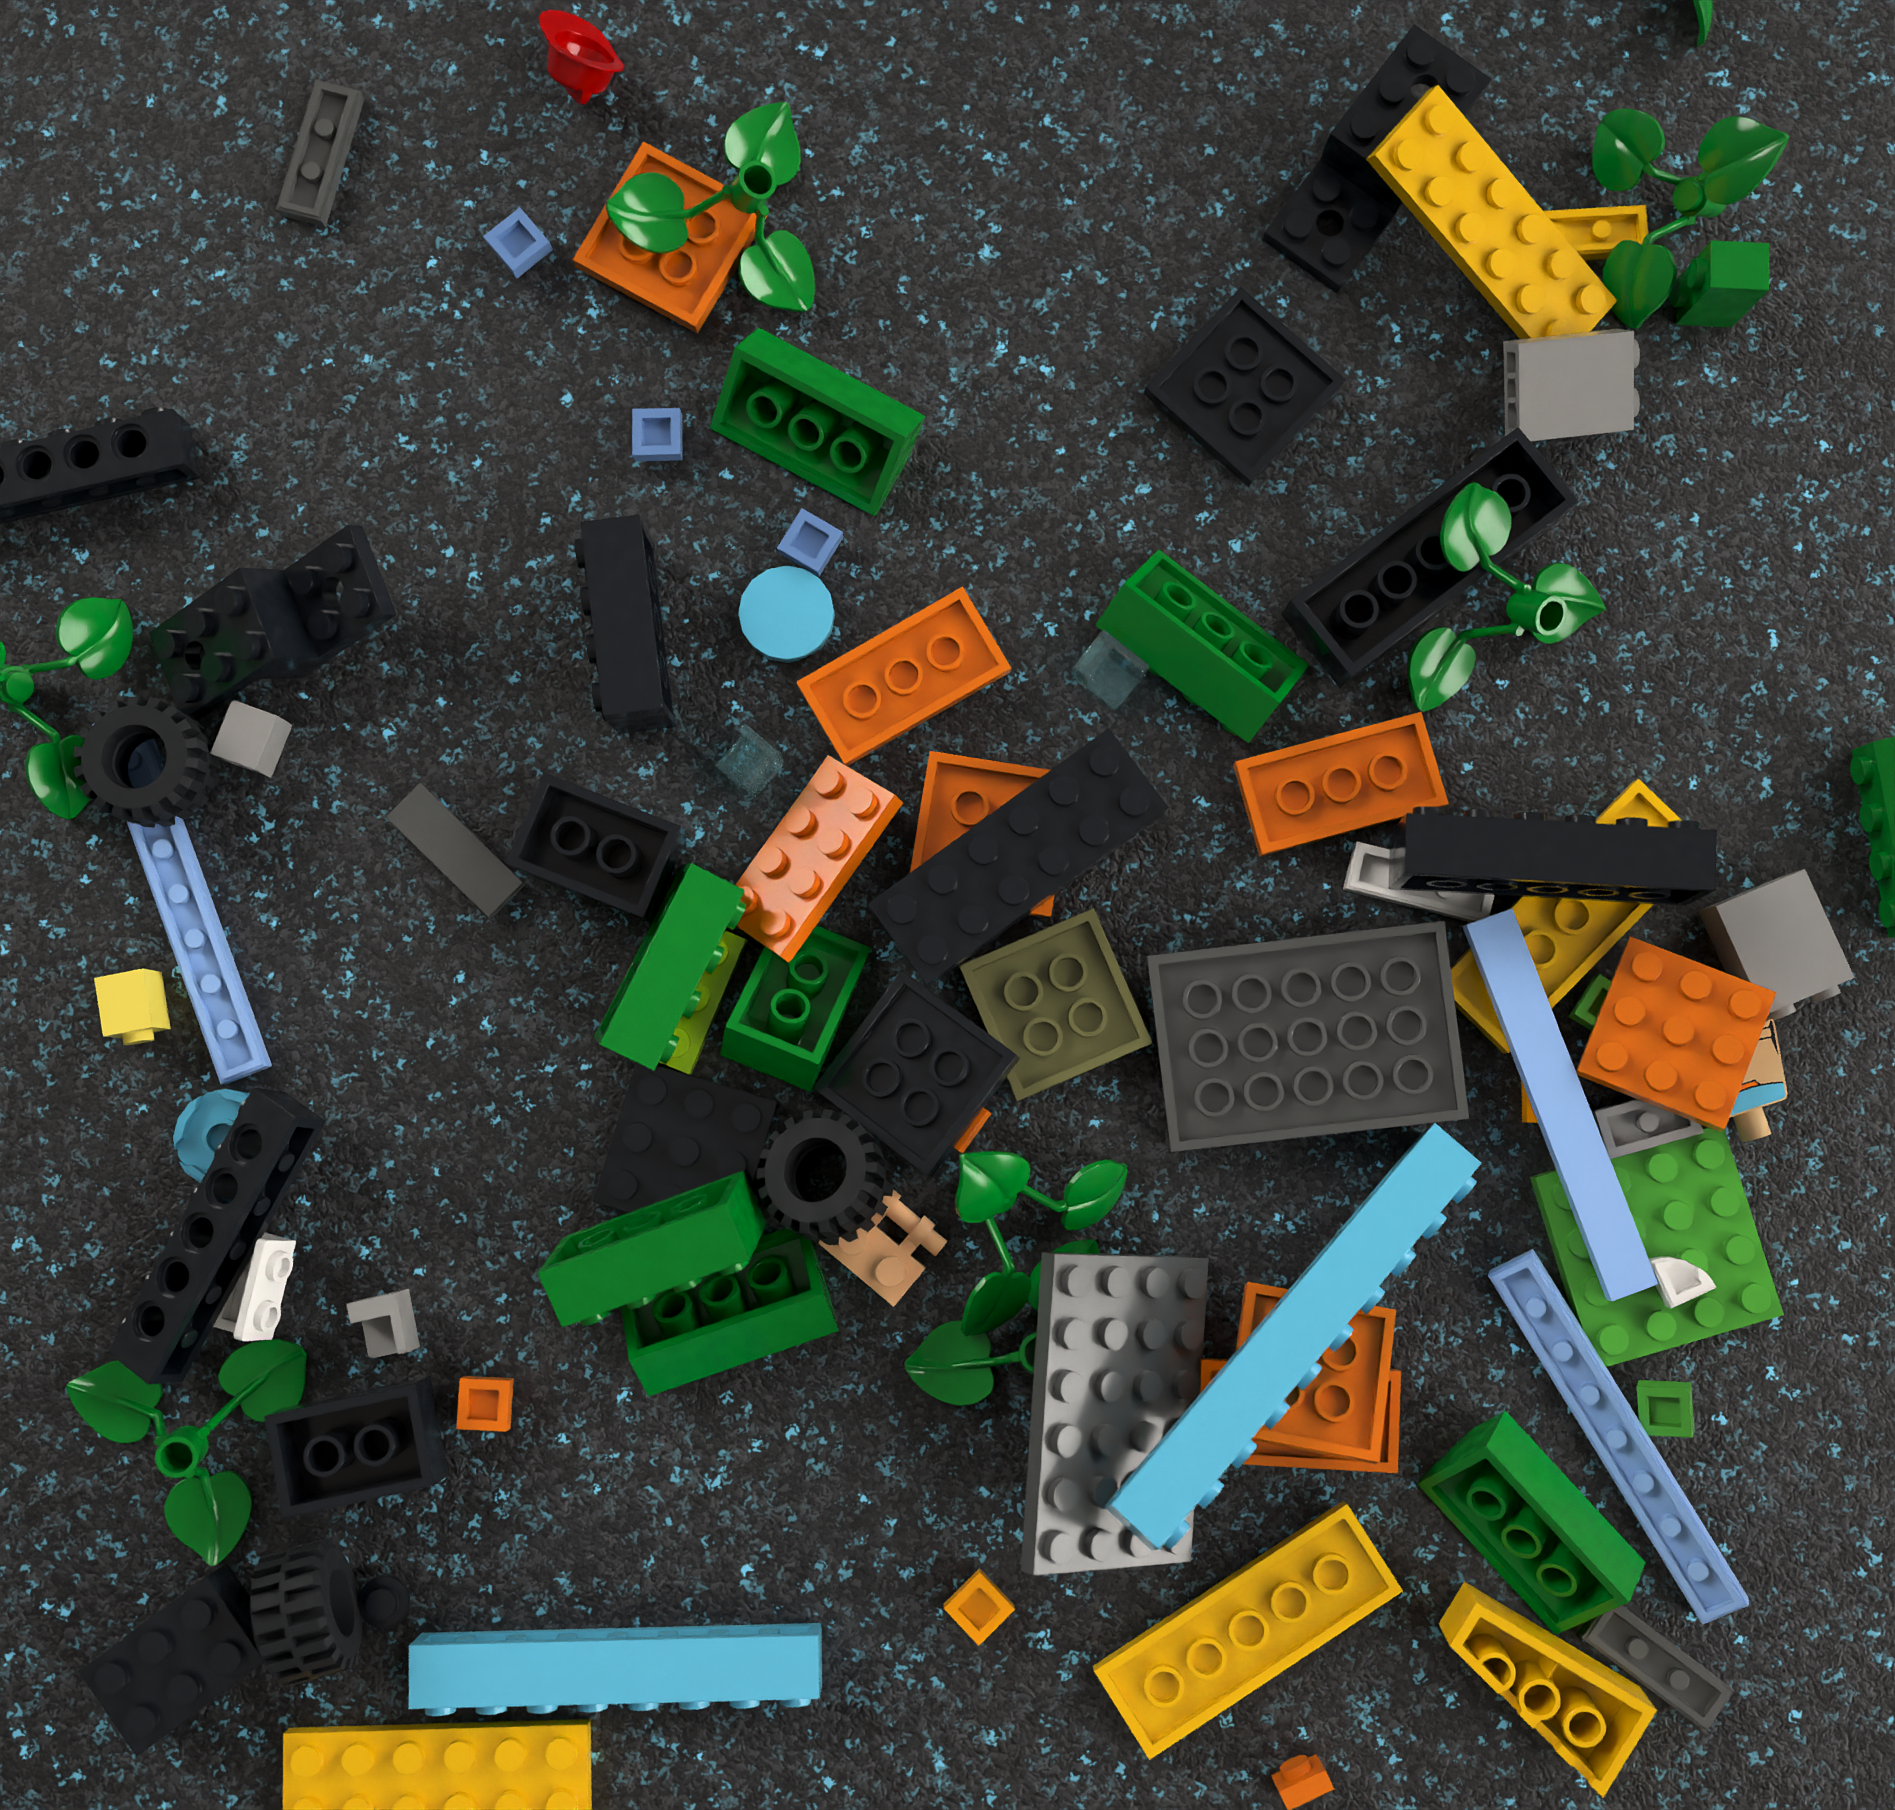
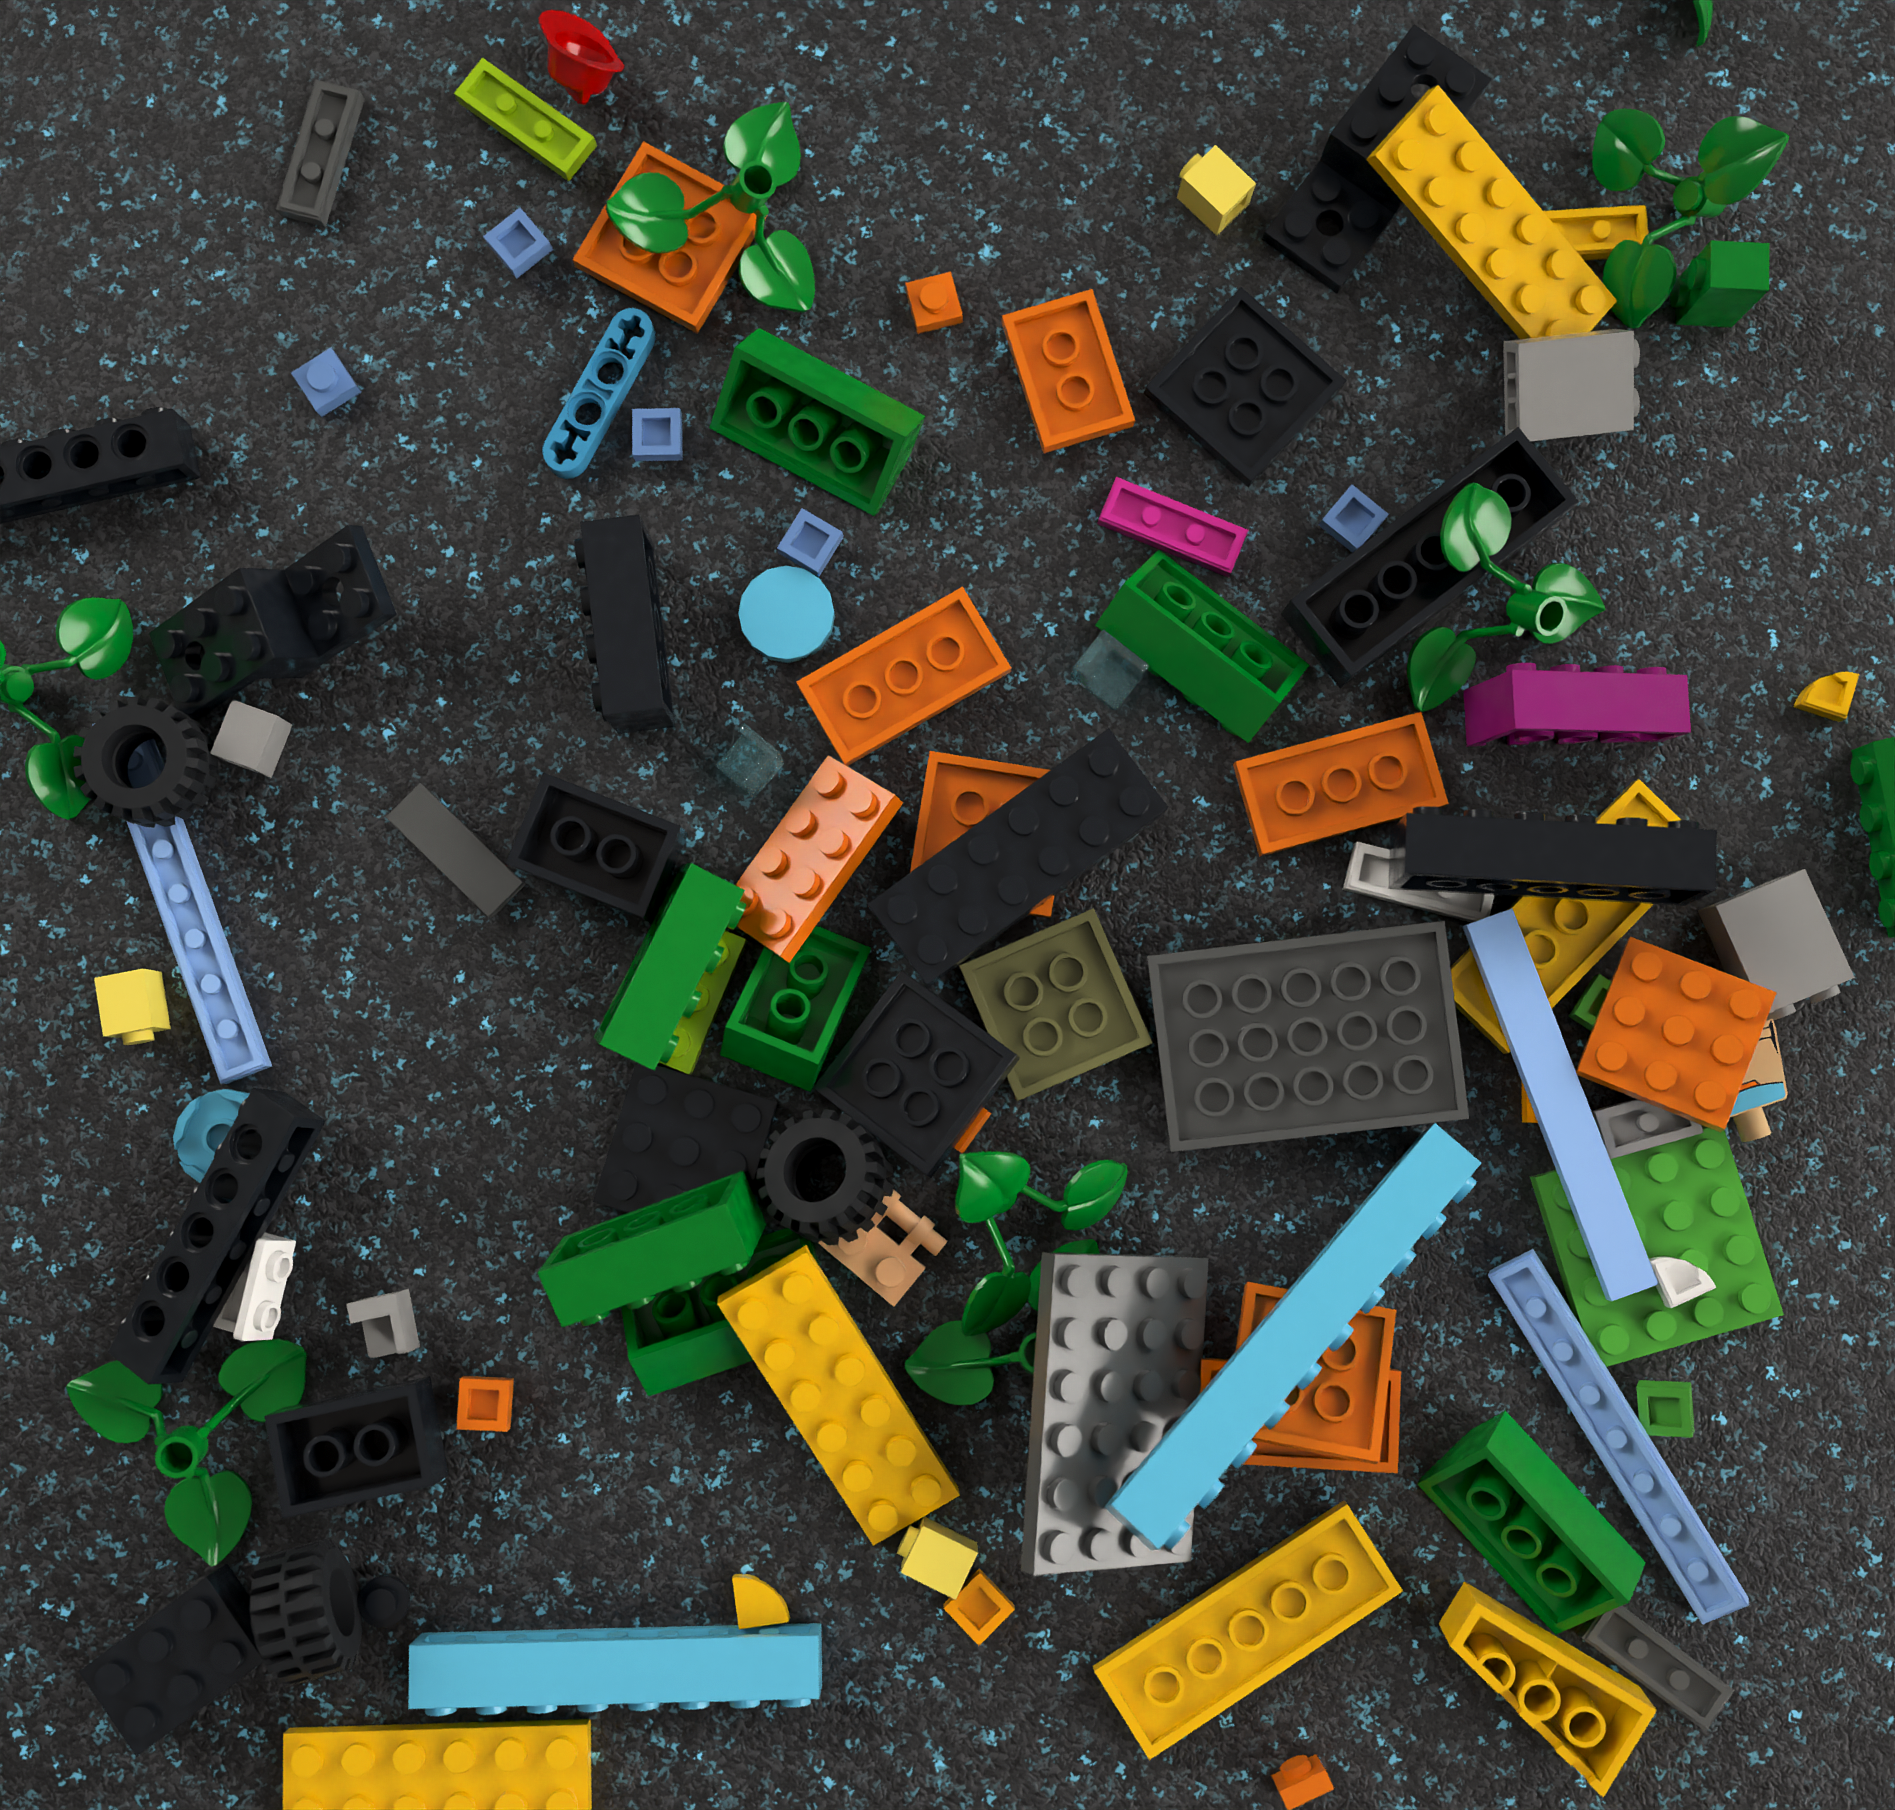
none -> medium blue plate [291,348,361,417]
none -> lime plate [454,57,597,181]
none -> dark azure beam [542,308,656,479]
none -> yellow plate [718,1245,960,1546]
none -> yellow tile [732,1574,790,1629]
none -> light yellow brick [897,1516,978,1600]
none -> orange plate [905,272,963,334]
none -> orange plate [1001,289,1135,454]
none -> dark pink tile [1097,477,1248,577]
none -> light yellow brick [1177,145,1256,236]
none -> medium blue plate [1319,485,1389,553]
none -> magenta wedge [1463,663,1691,747]
none -> yellow tile [1793,672,1859,722]

